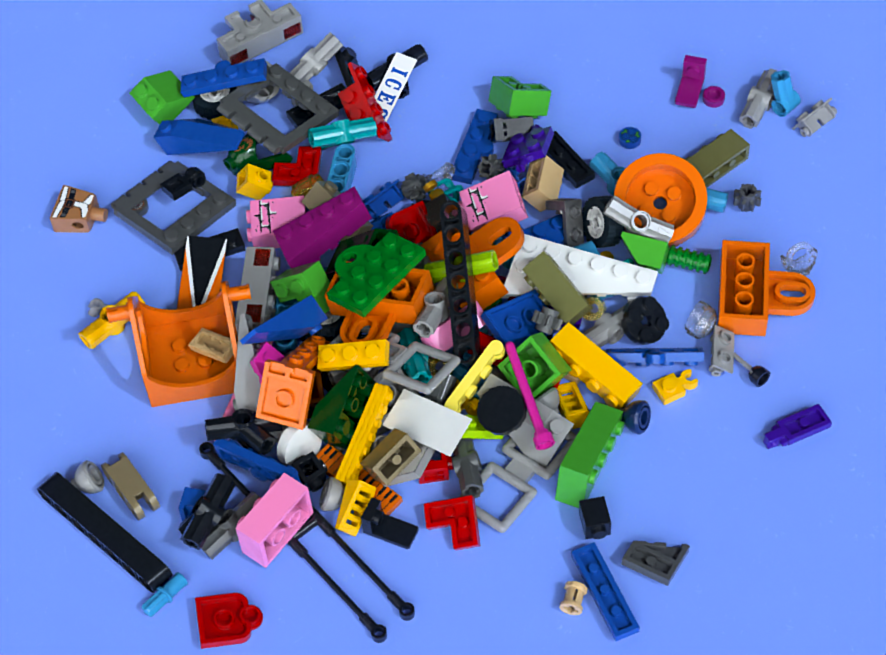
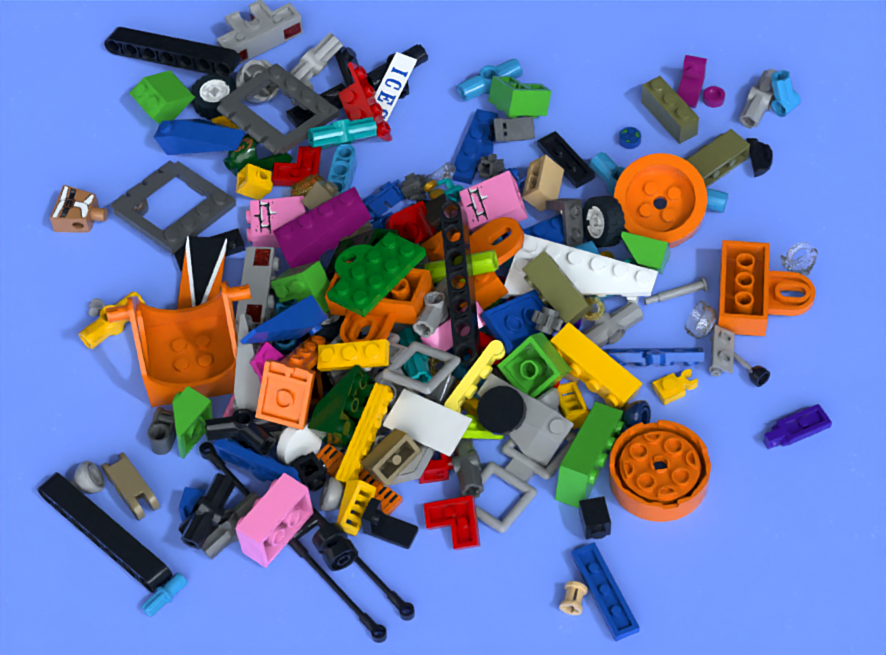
black plate [160,167,206,201] -> none
blue hinge [181,58,267,98] -> none
tan plate [188,328,238,363] -> none
red plate [195,593,263,649] -> none
dark purple plate [501,124,554,173] -> none
dark pink piece [505,341,555,450] -> none
light grey piece [603,195,674,243] -> none
black plate [621,296,669,345] -> none
dark grey wing [621,541,690,586] -> none
green piece [667,245,712,274] -> none
dark grey gear [733,184,761,212] -> none
light grey hinge [792,98,837,137] -> none
none -> black beam [104,27,241,77]
none -> dark grey piece [147,407,177,455]
none -> bright green slope [172,386,213,459]
none -> black wheel [312,522,358,571]
none -> dark azure piece [457,58,522,101]
none -> orange brick [609,420,711,522]
none -> olive brick [641,76,699,144]
none -> light grey piece [644,278,707,305]
none -> black plate [746,138,773,178]

